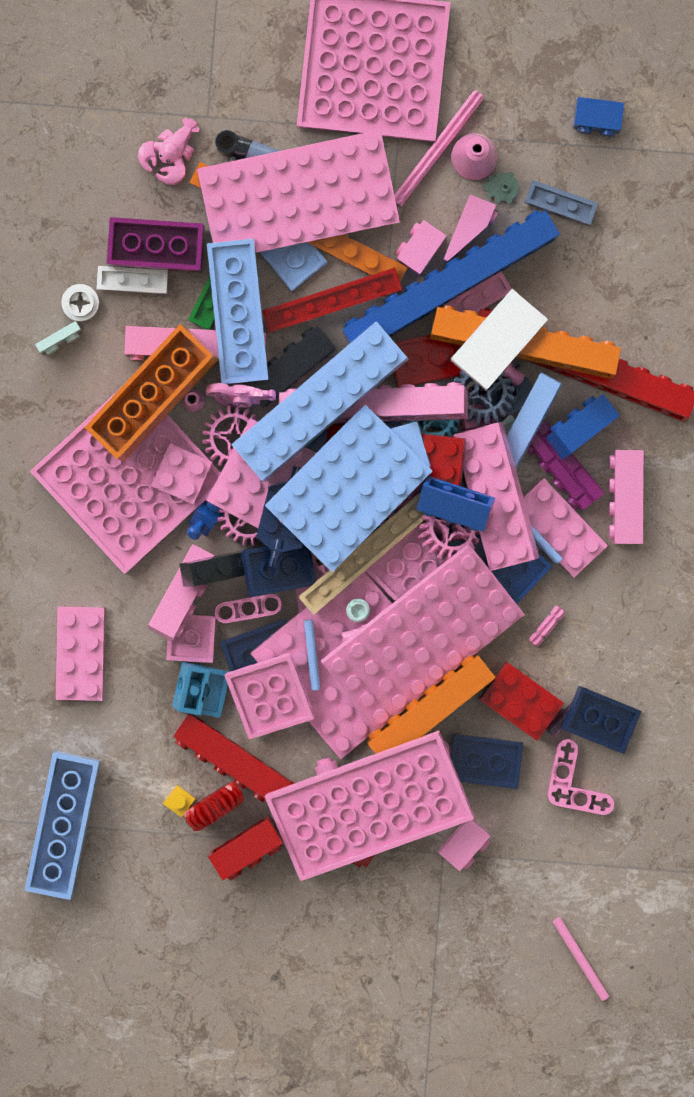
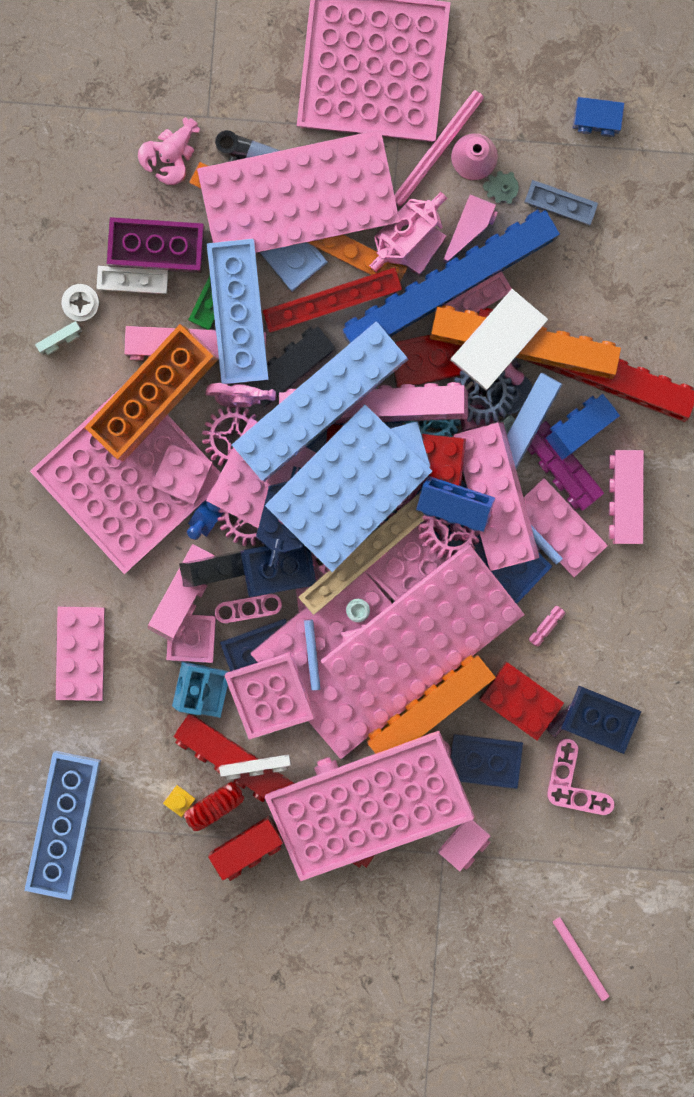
bright pink cone [182,389,205,412] -> none
none -> white plate [219,754,291,780]
none -> bright pink plate [369,192,448,272]

